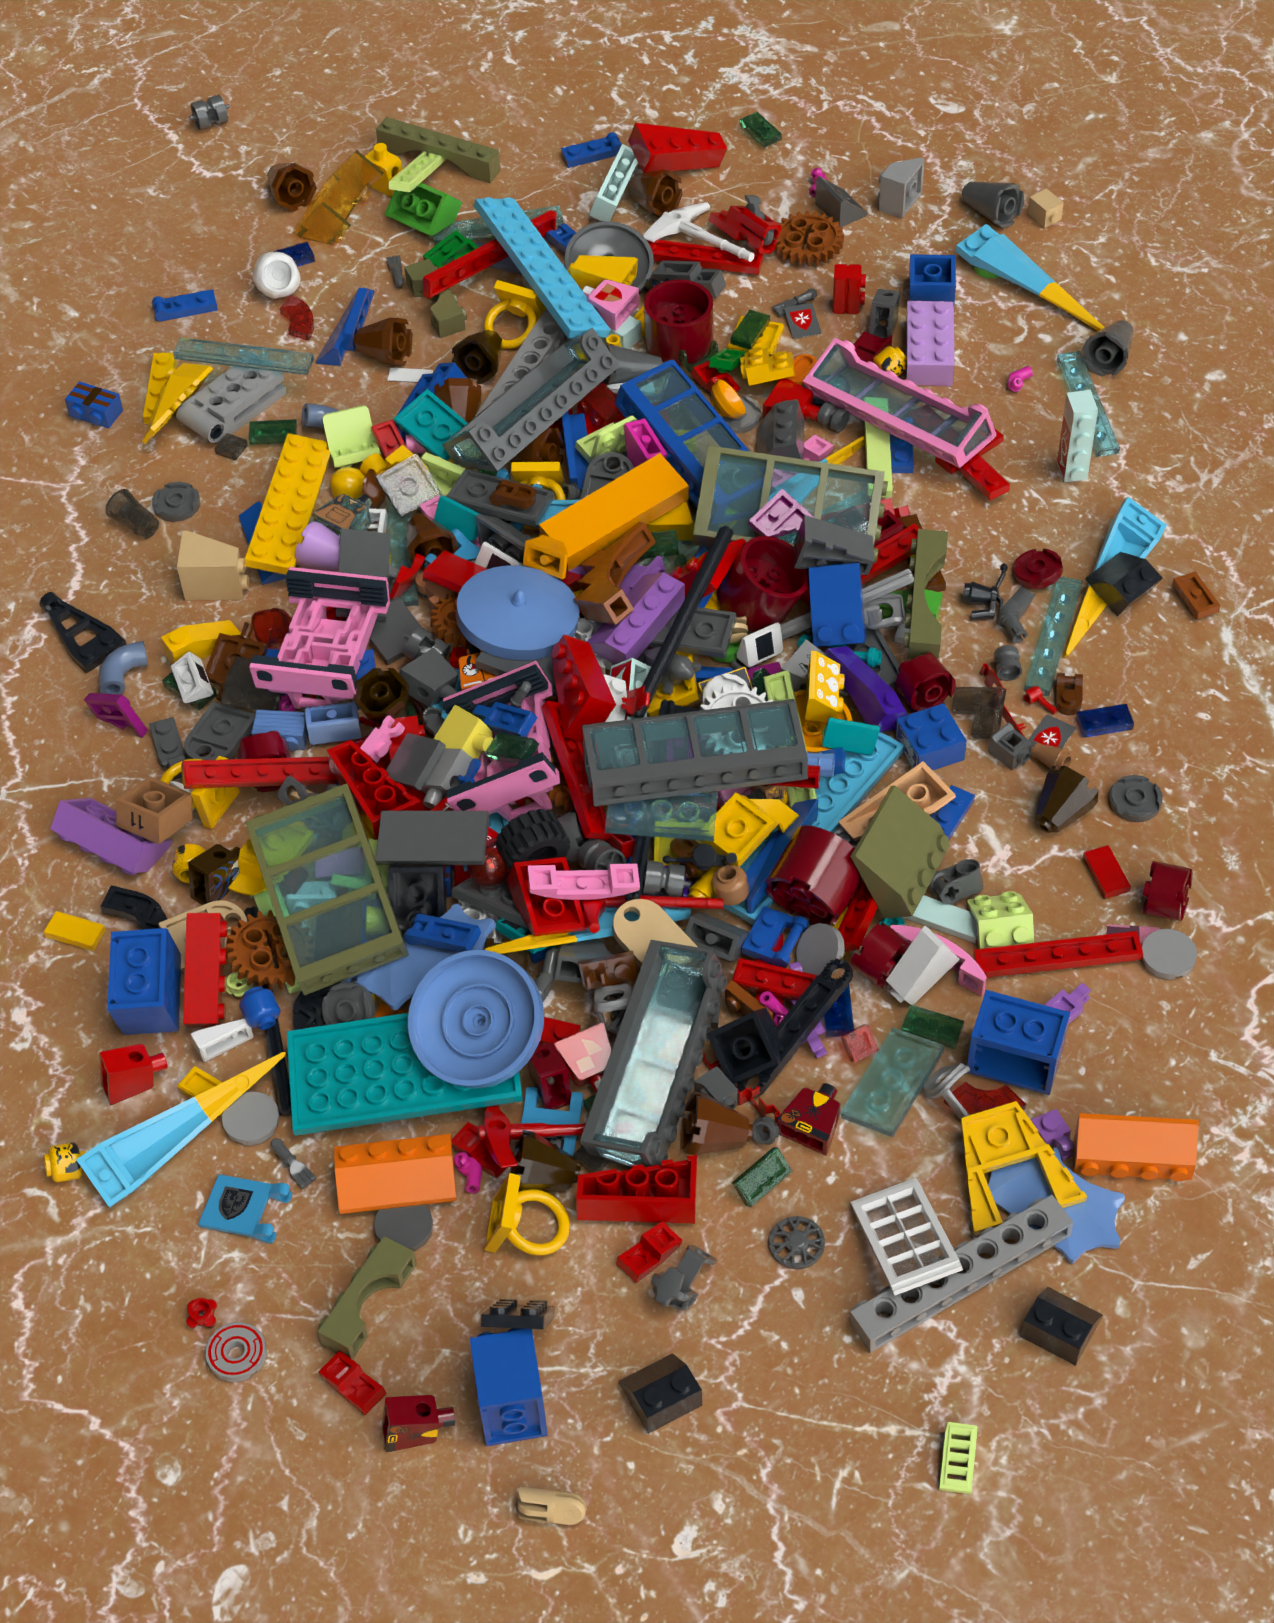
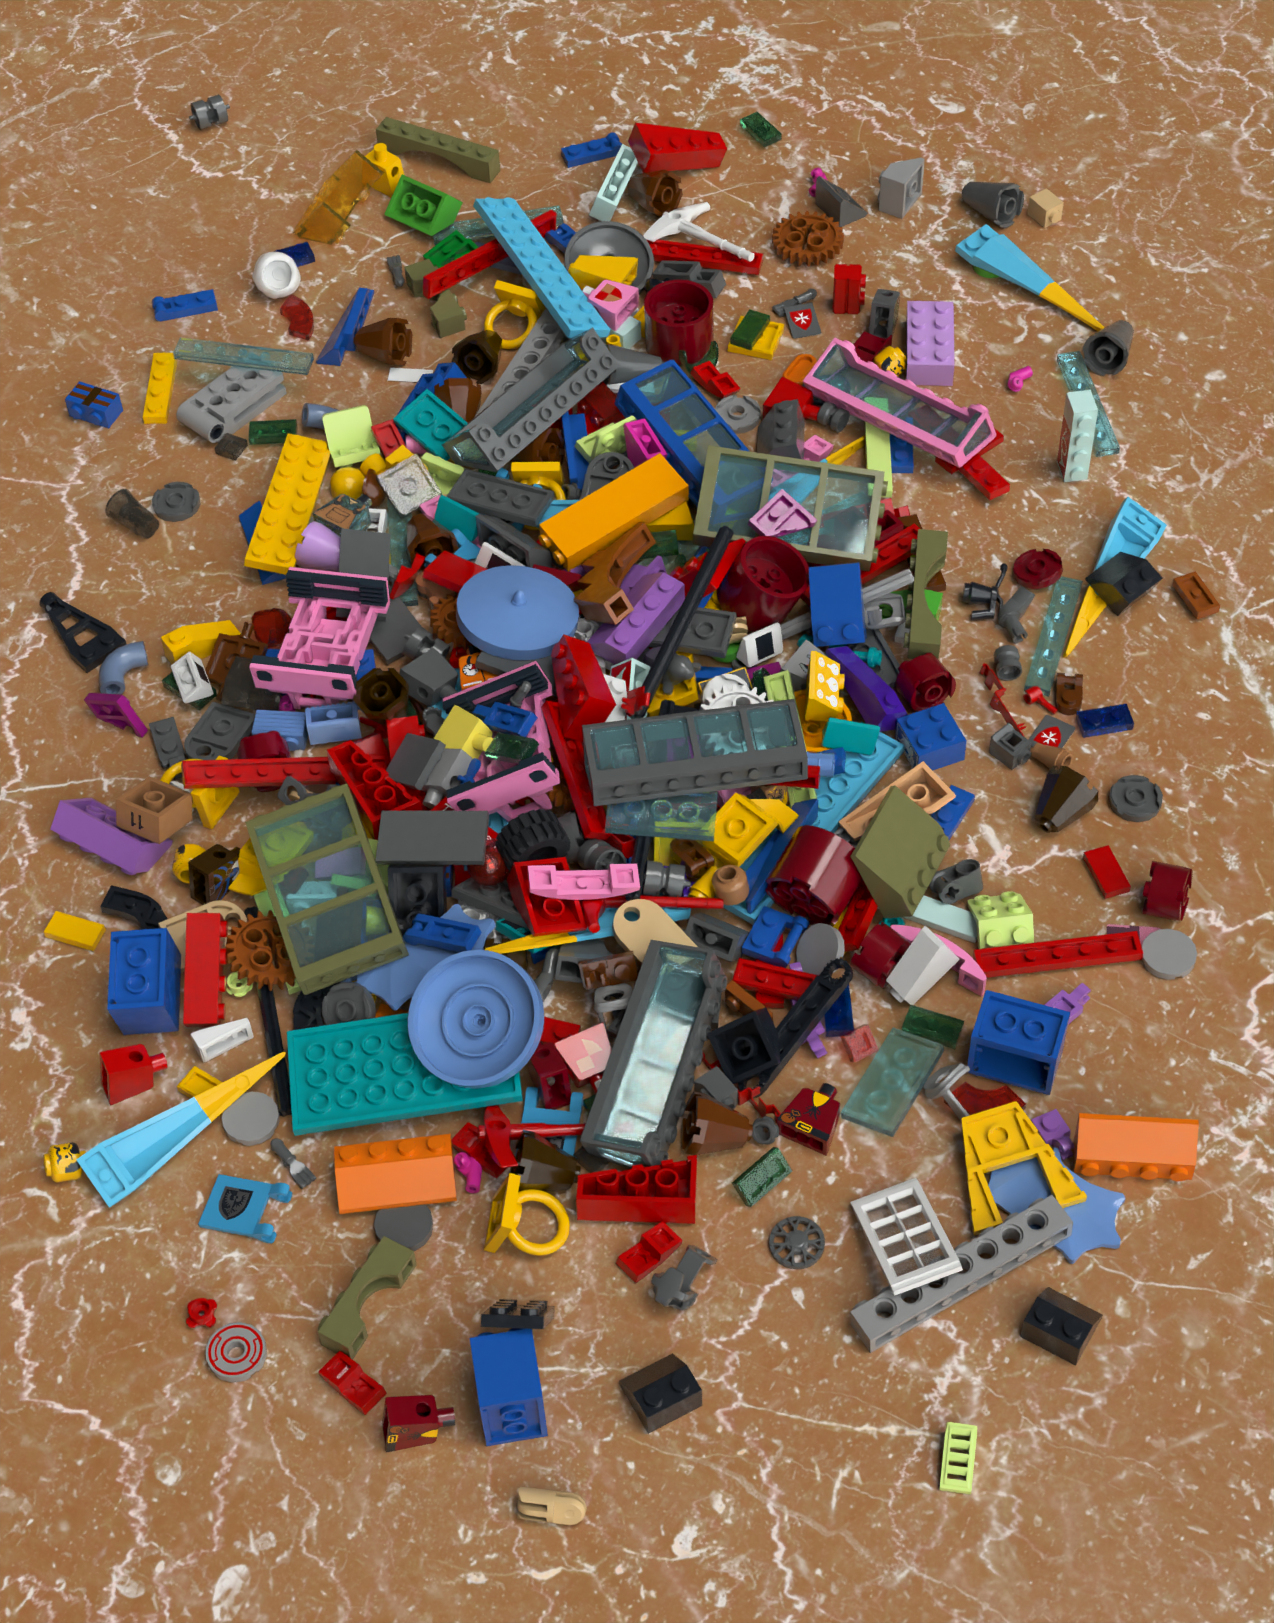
yellow wedge [142,363,213,444] -> none
tan slope [177,531,249,600] -> none
blue head [239,986,281,1030] -> none
reddish brown cone [267,163,317,211] -> none
bright pink plate [360,716,405,763] -> none
yellowish green tile [389,151,447,192] -> none
reddish brown plate [490,480,536,509] -> none
light orange slope [523,535,568,579] -> none
black piece [662,844,737,871] -> none
red plate [708,195,781,254] -> none
green plate [709,348,746,373] -> none
light orange piece [710,380,746,419] -> none
yellow plate [740,347,795,386] -> none
dark pink arm [760,991,789,1026] -> none
dark grey wedge [793,515,874,575] -> none
blue brick [909,254,956,306] -> none
clear smoke tile [951,687,1006,739] -> none

